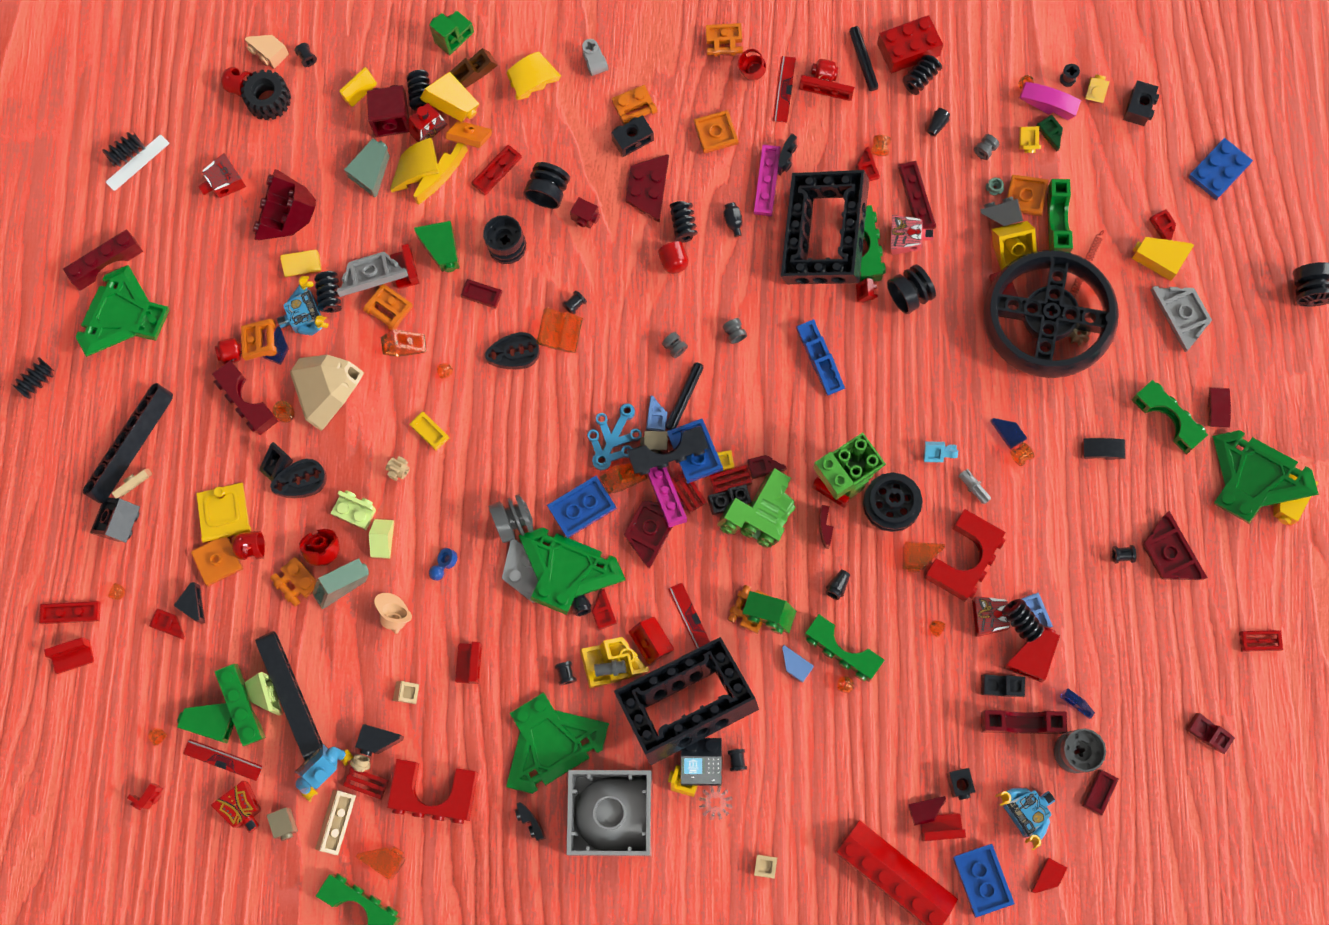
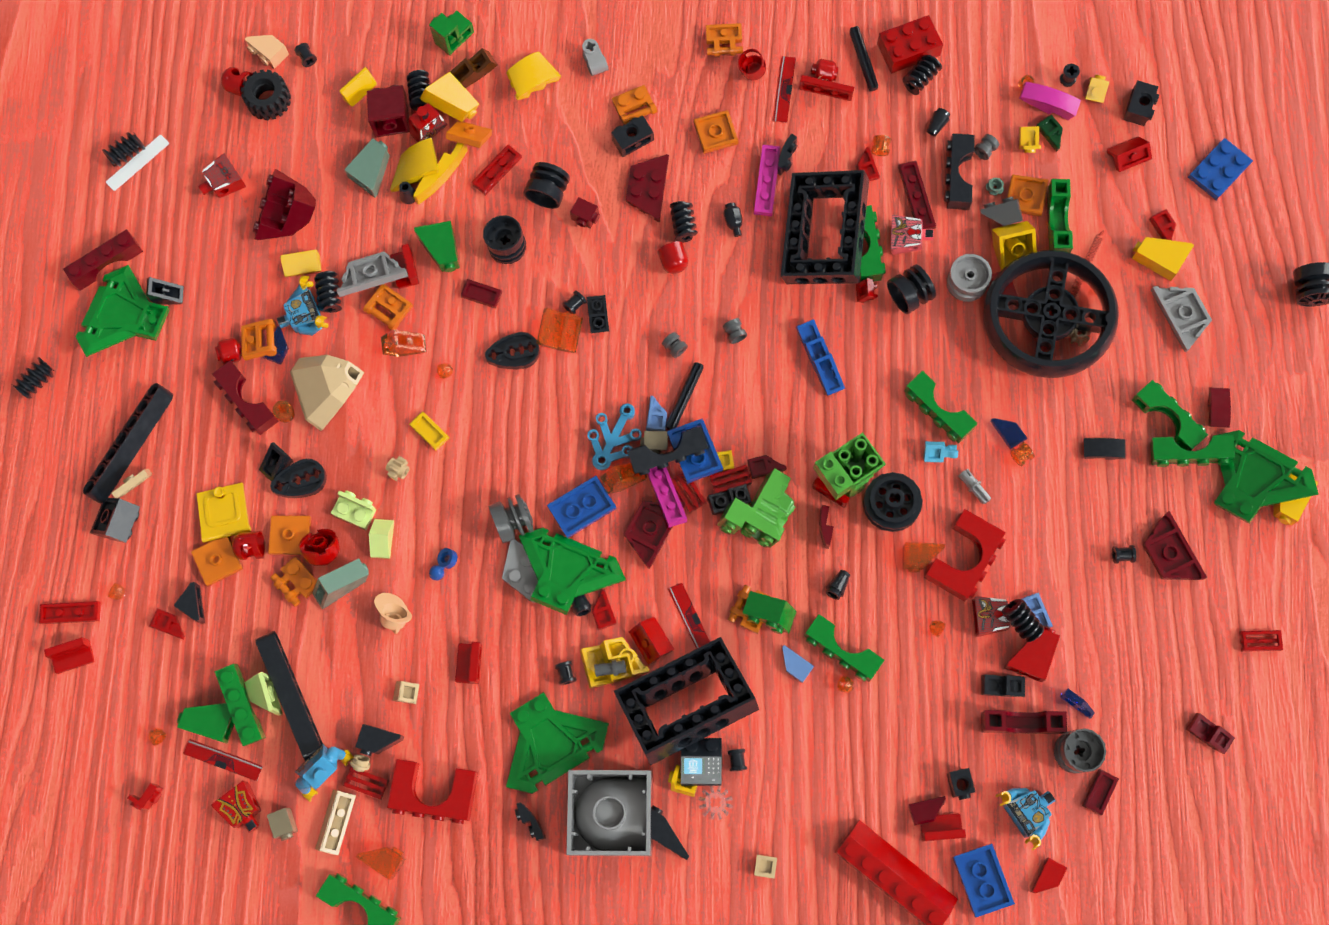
none -> black slope [146,277,184,305]
none -> orange plate [269,516,311,555]
none -> black cone [399,182,416,204]
none -> black slope [587,295,609,334]
none -> black slope [651,805,689,860]
none -> green arch [904,370,978,443]
none -> black arch [944,133,975,210]
none -> light grey wheel [947,254,992,302]
none -> red panel [1107,137,1152,172]
none -> green arch [1150,435,1235,467]

